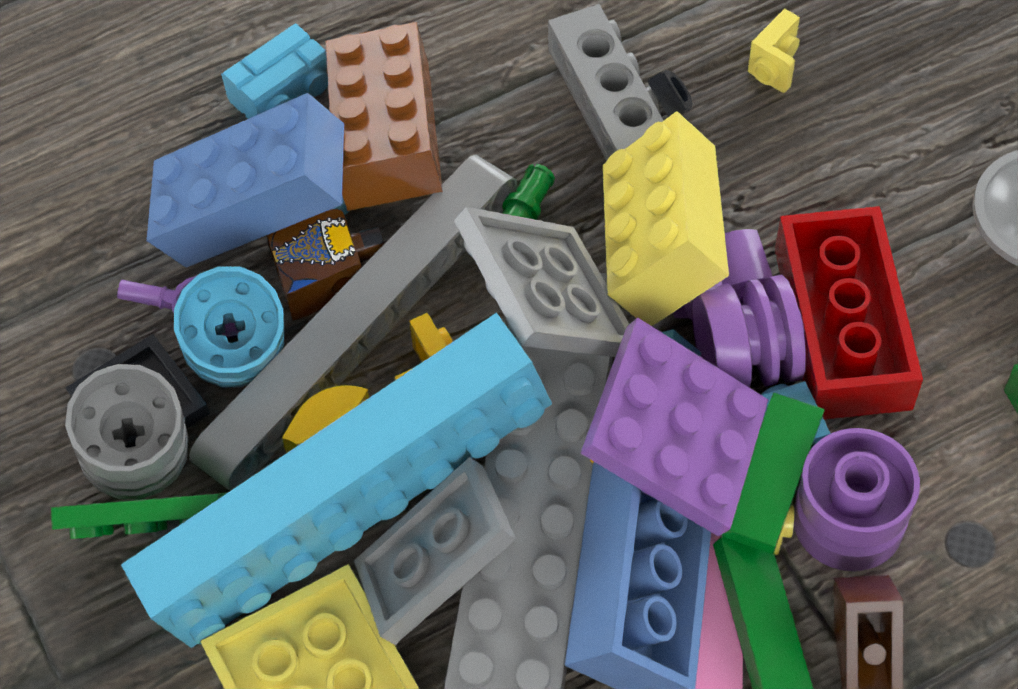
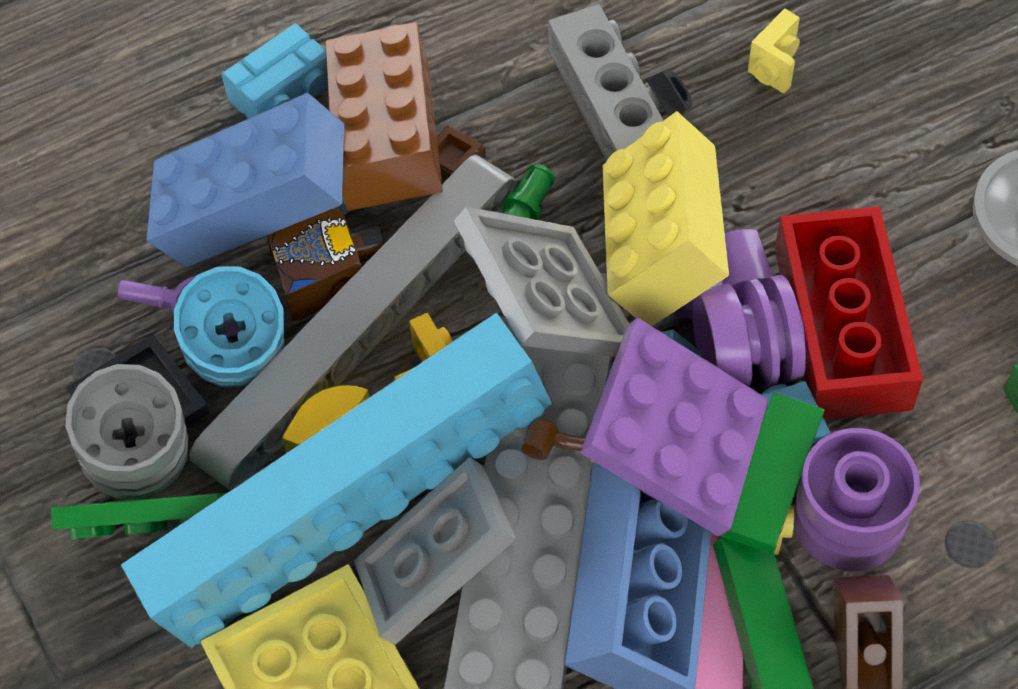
none -> reddish brown tile [437,125,486,180]
none -> reddish brown hand [521,419,586,460]

